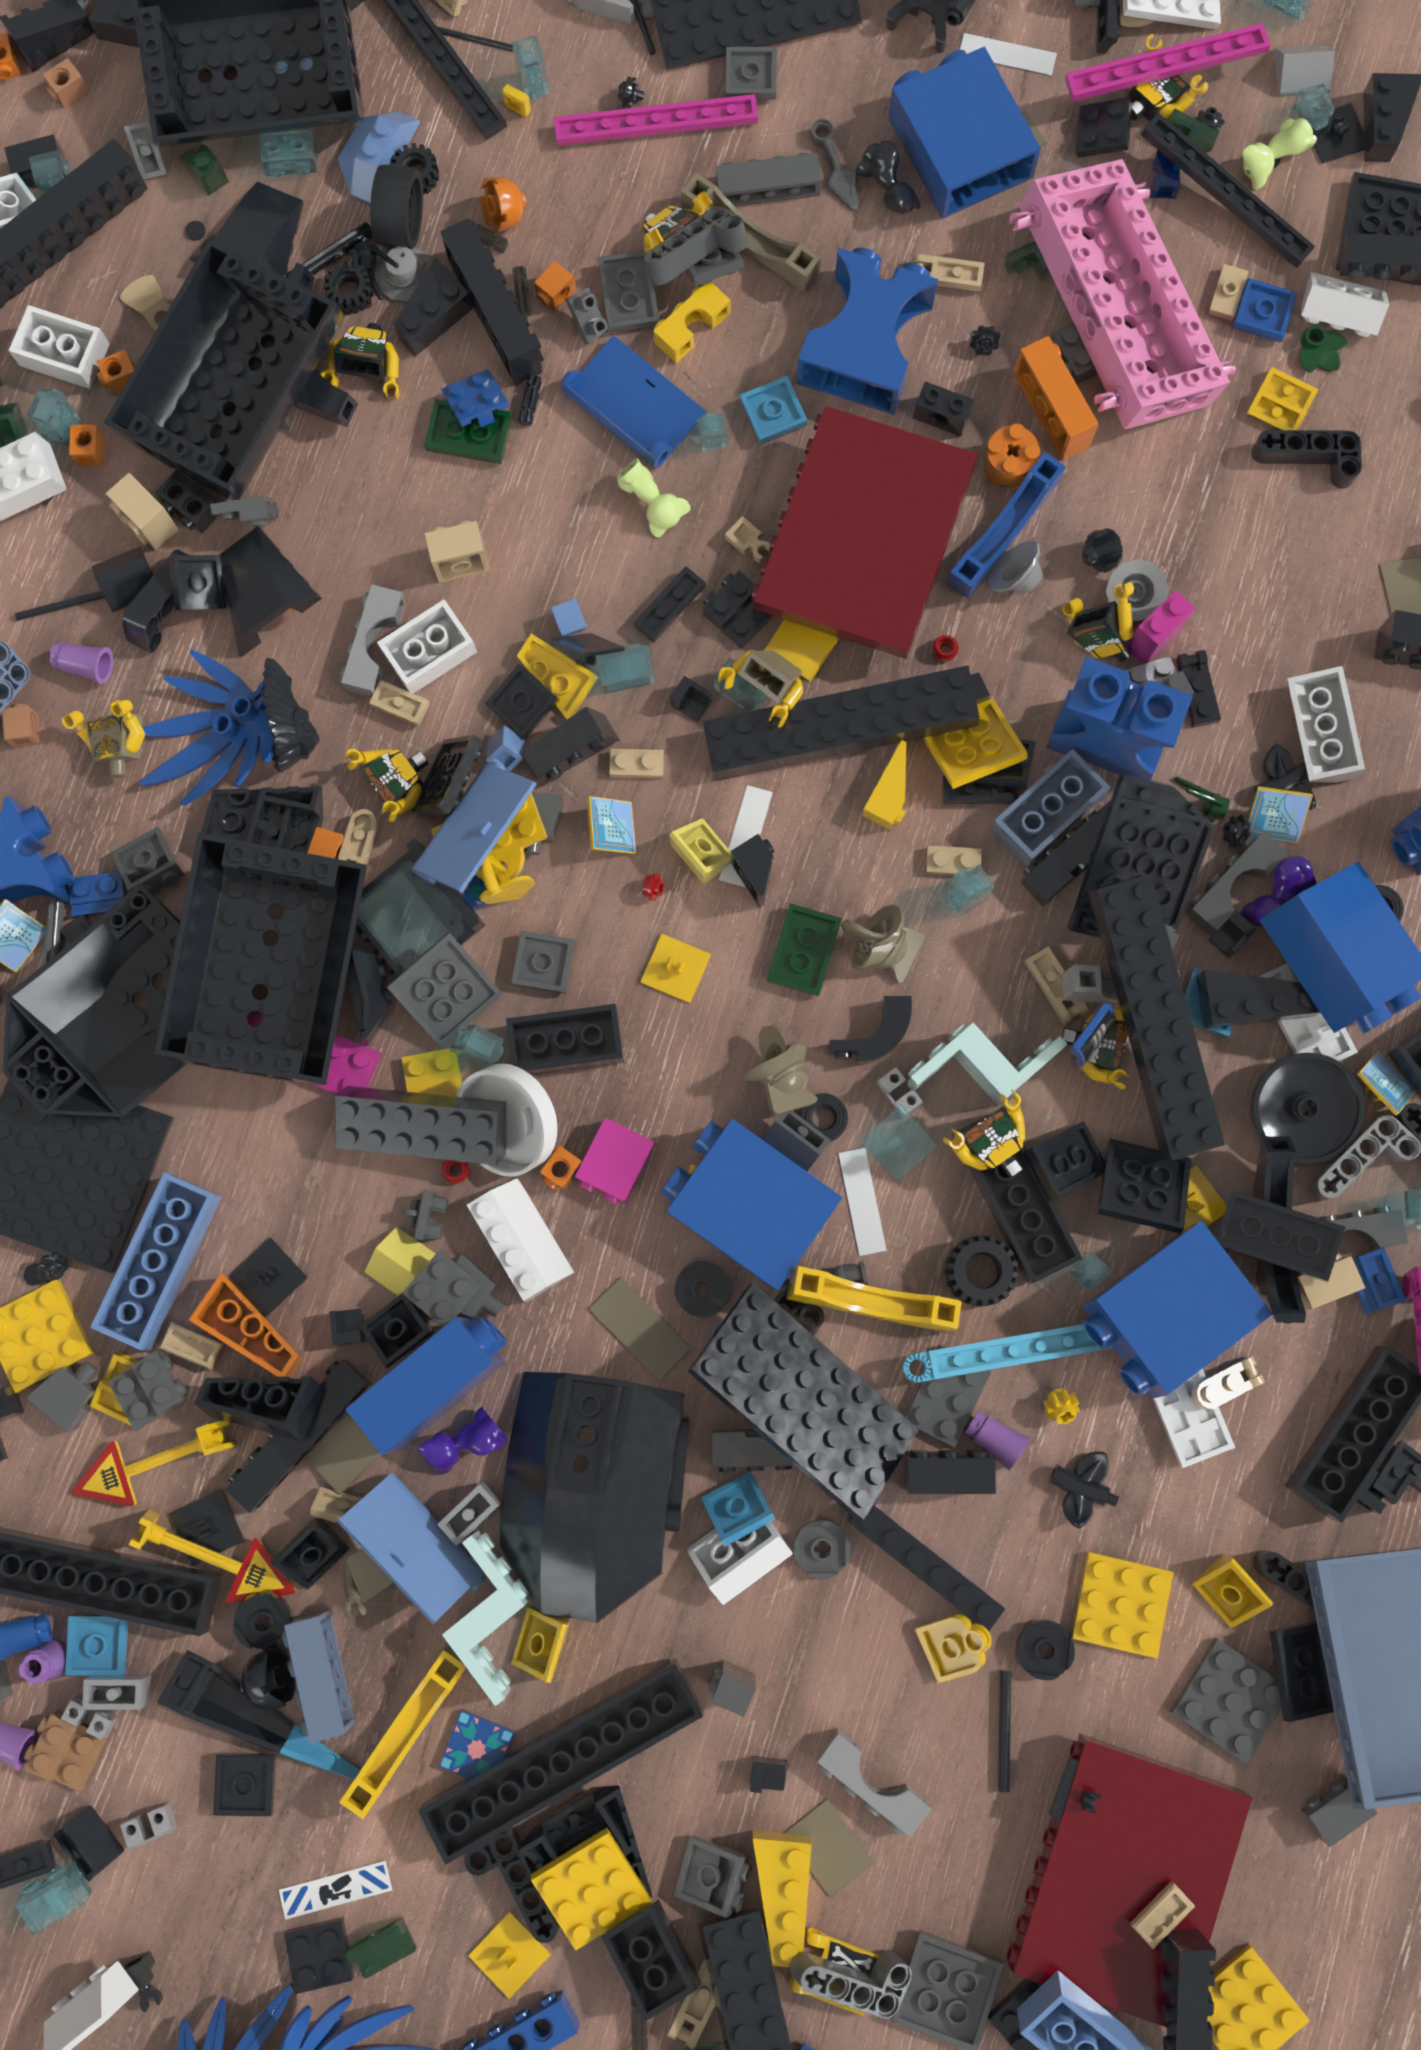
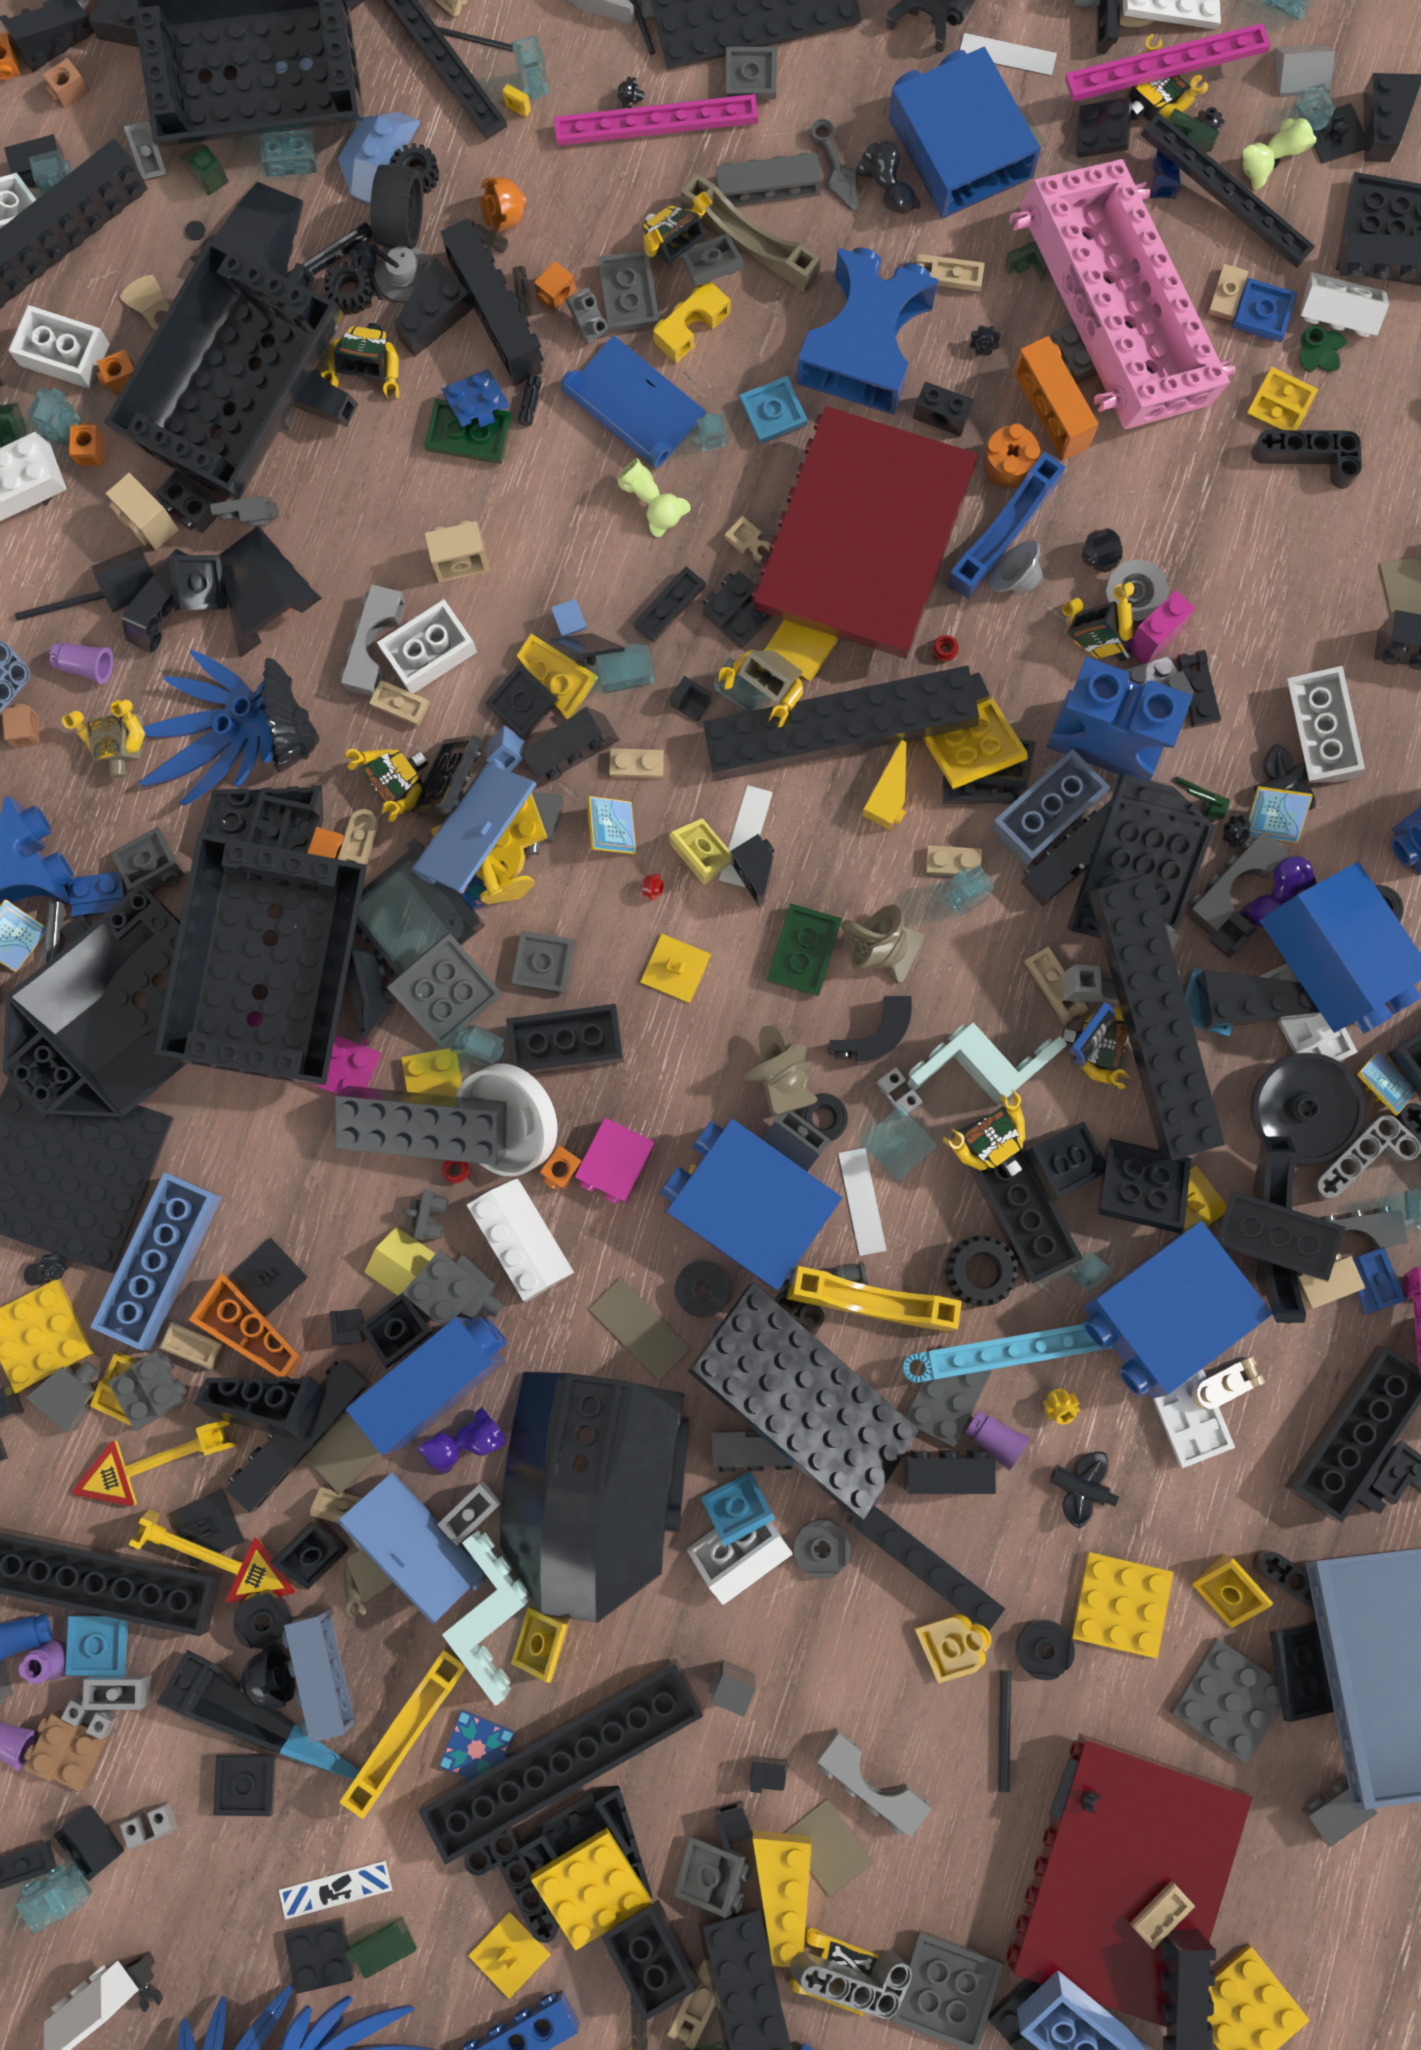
dark grey beam [644,207,748,285] -> none
none -> black panel [714,1801,752,1851]

